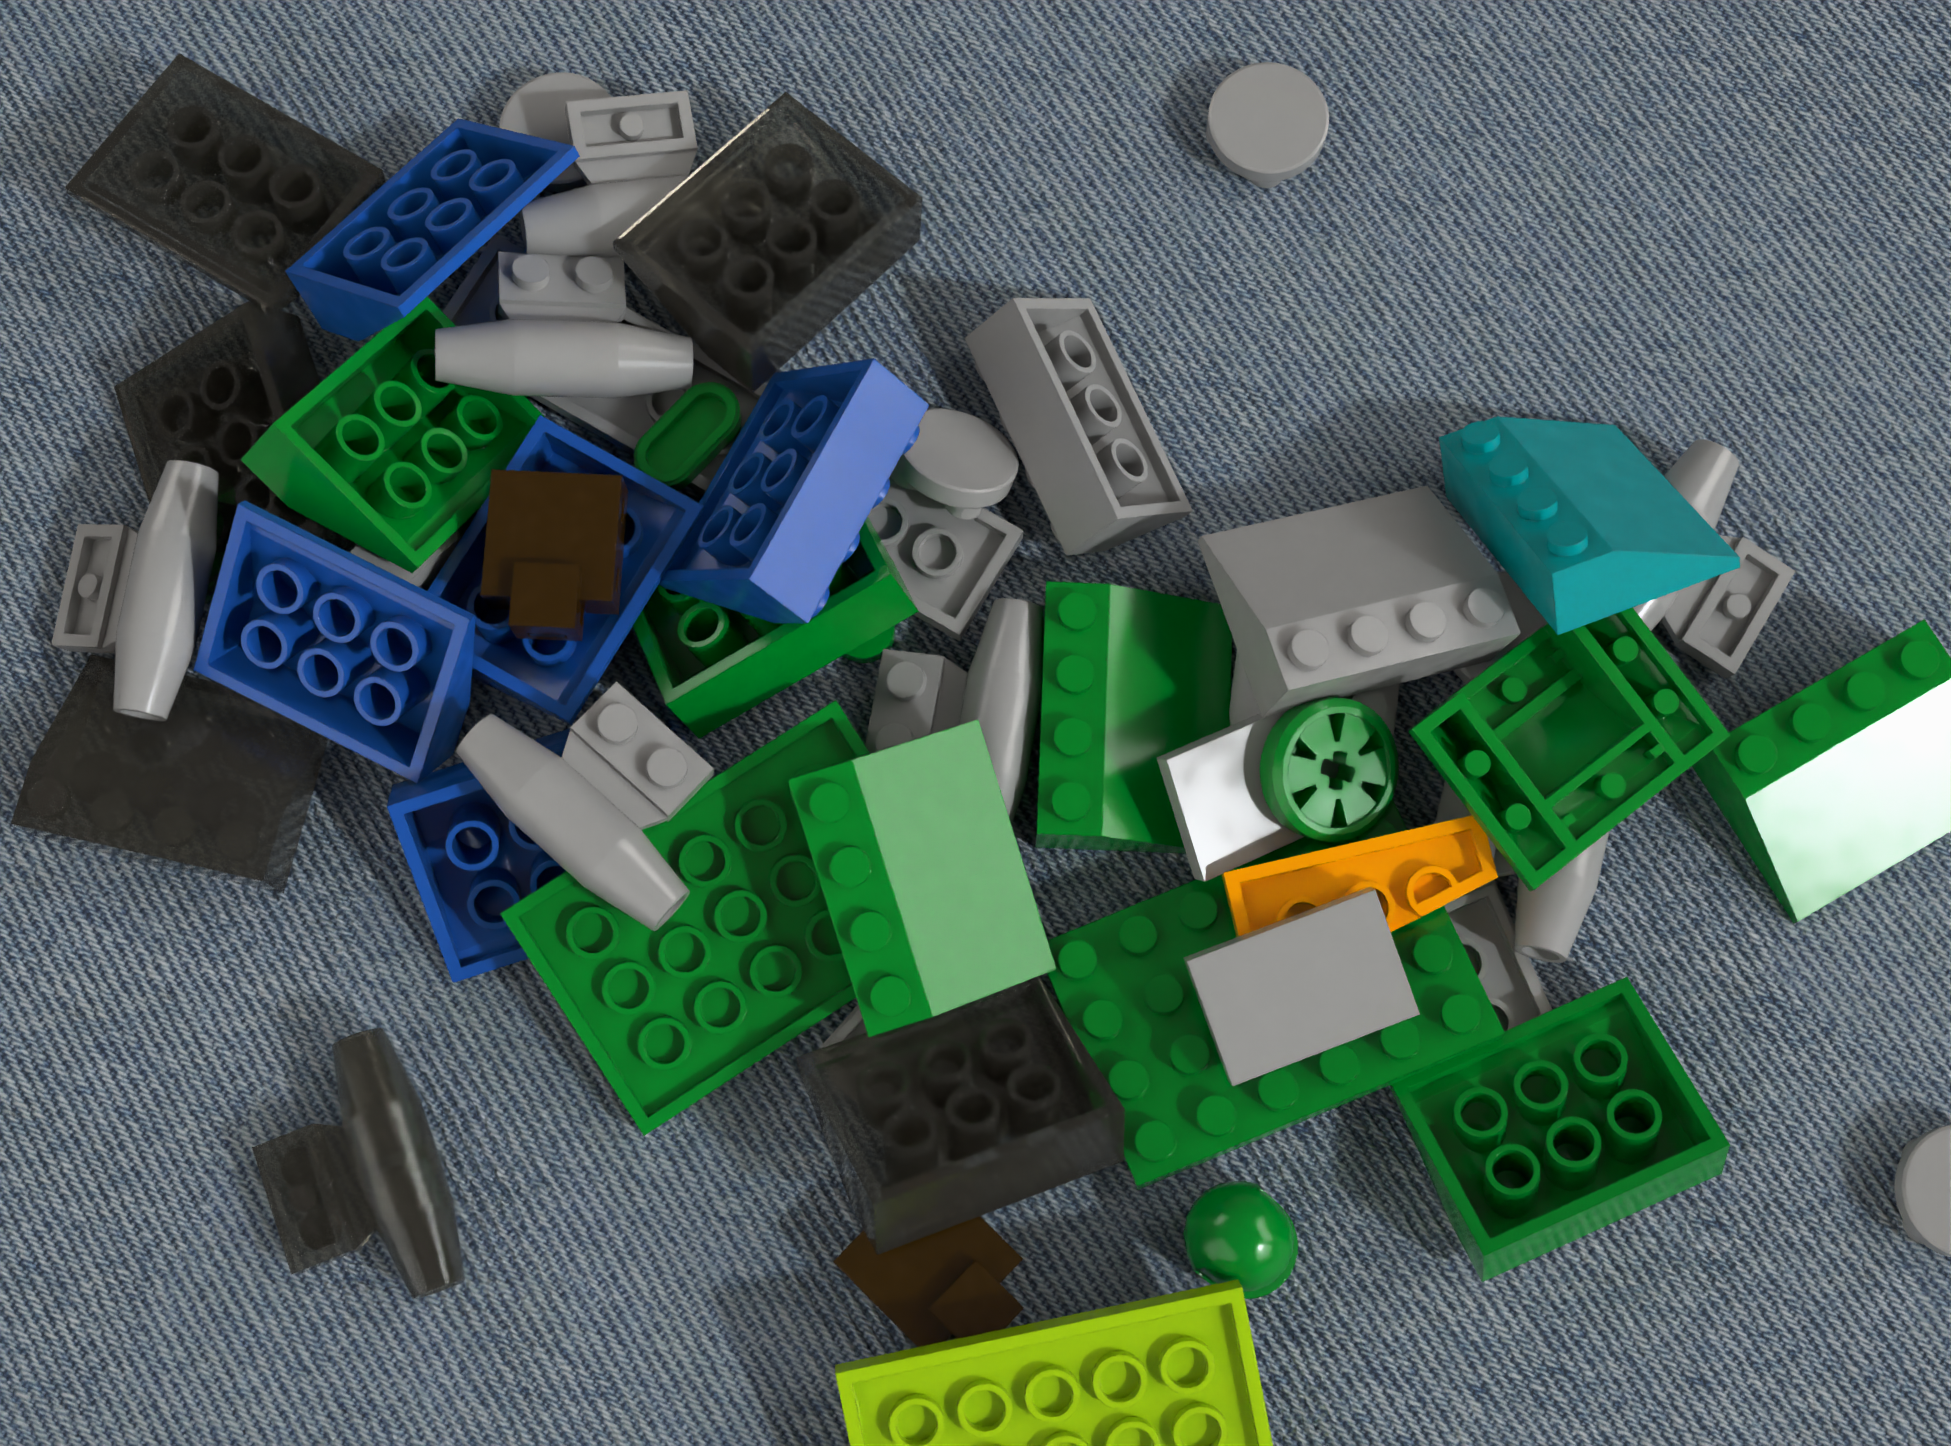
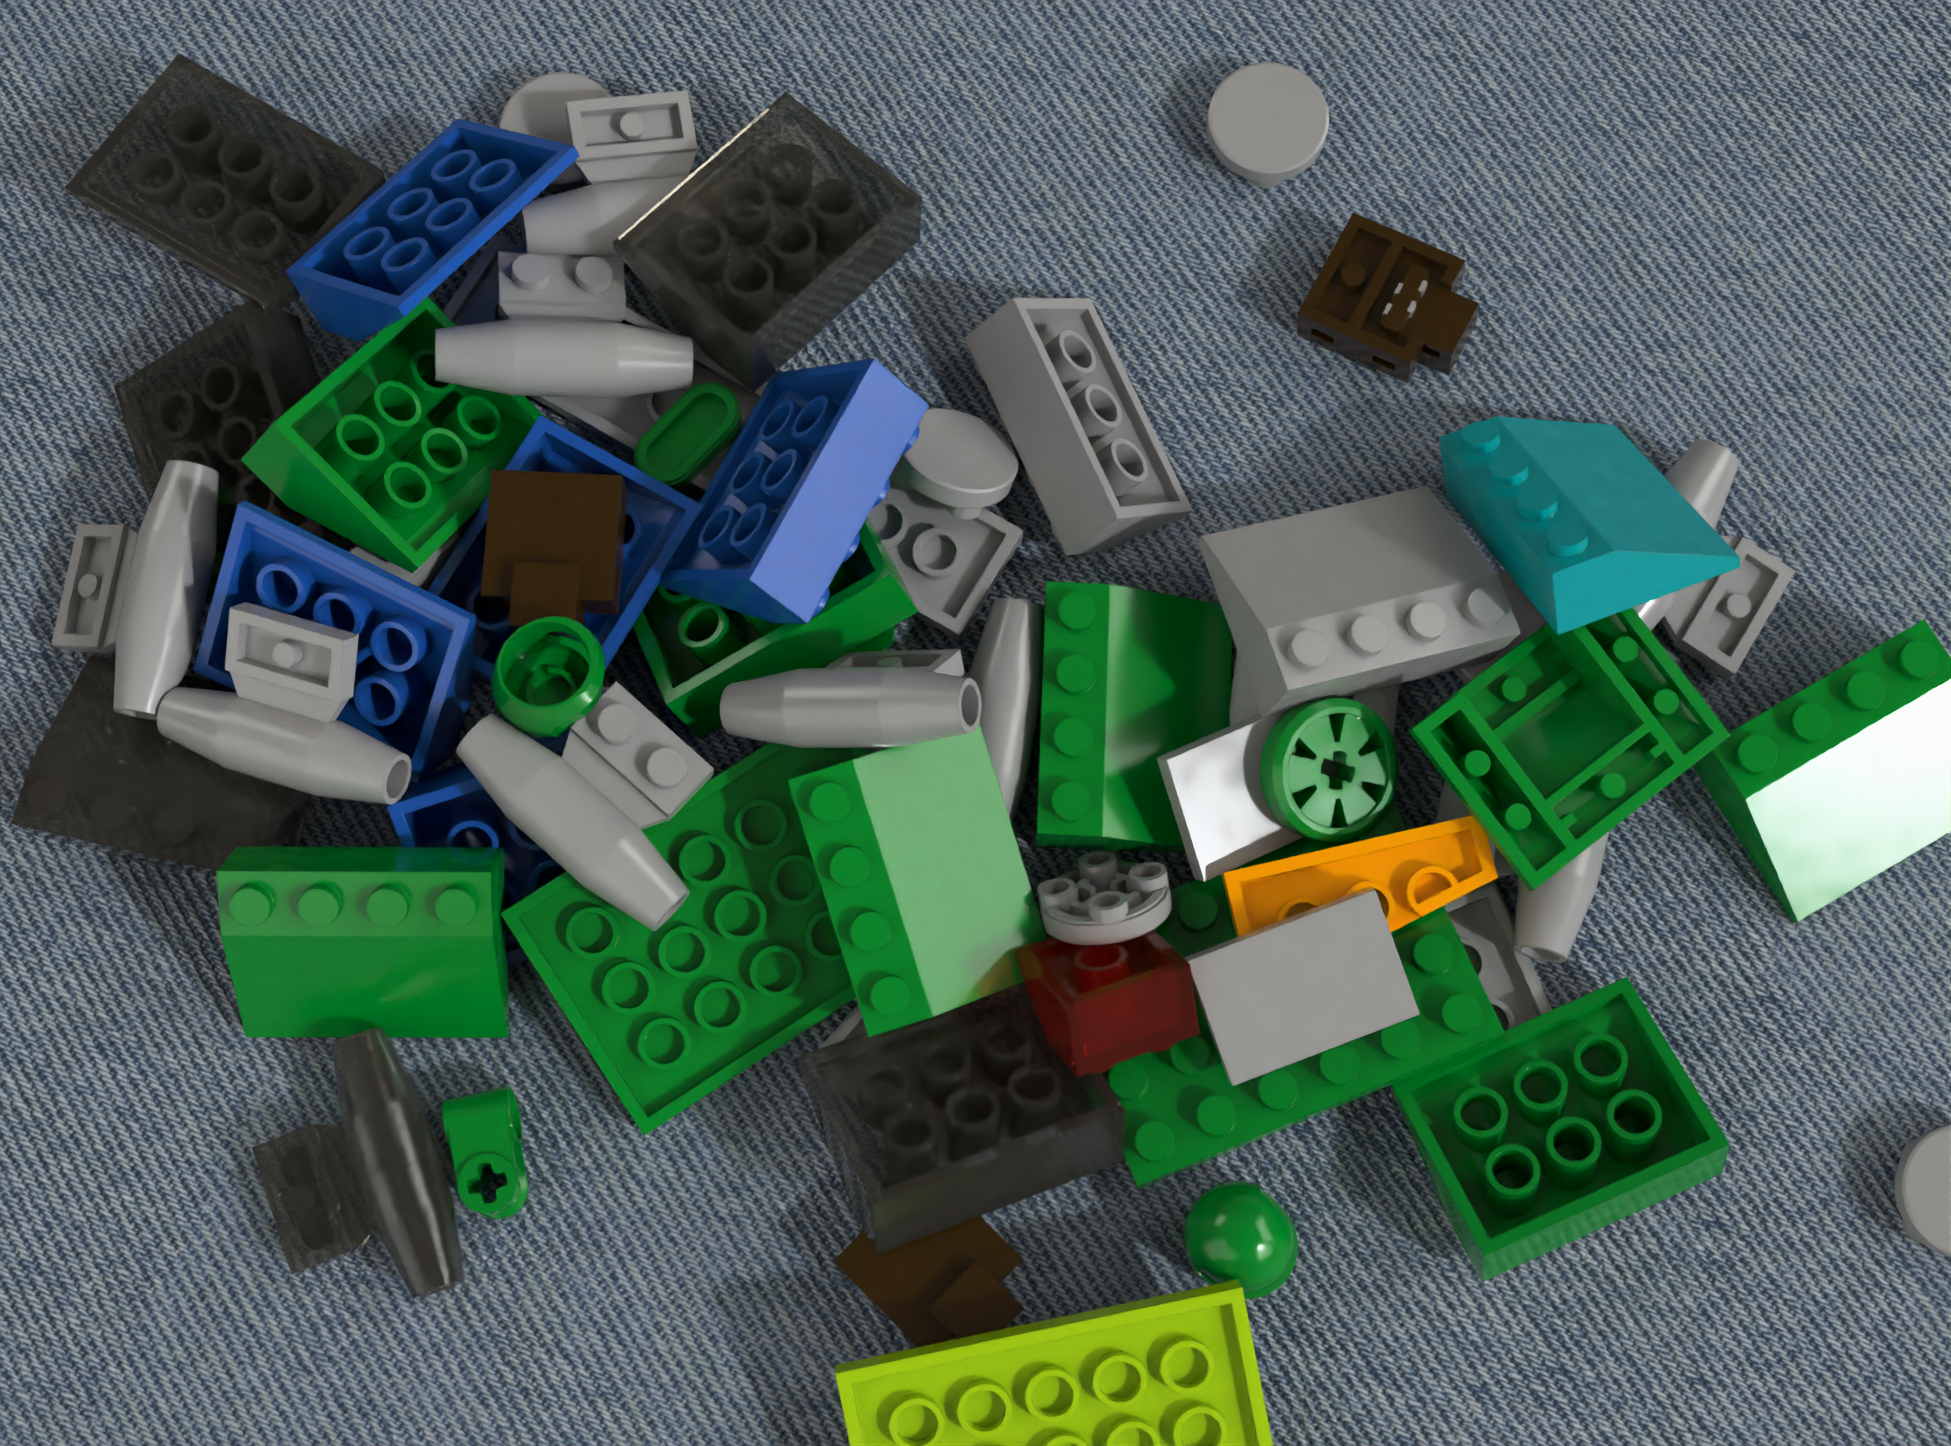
none -> light grey plate [157,602,412,805]
none -> green slope [216,846,510,1038]
none -> green piece [442,1085,529,1220]
none -> green helmet [491,616,605,737]
none -> light grey plate [720,649,982,748]
none -> clear red slope [1014,929,1200,1077]
none -> light grey tile [1037,850,1172,945]
none -> dark brown piece [1297,213,1479,383]

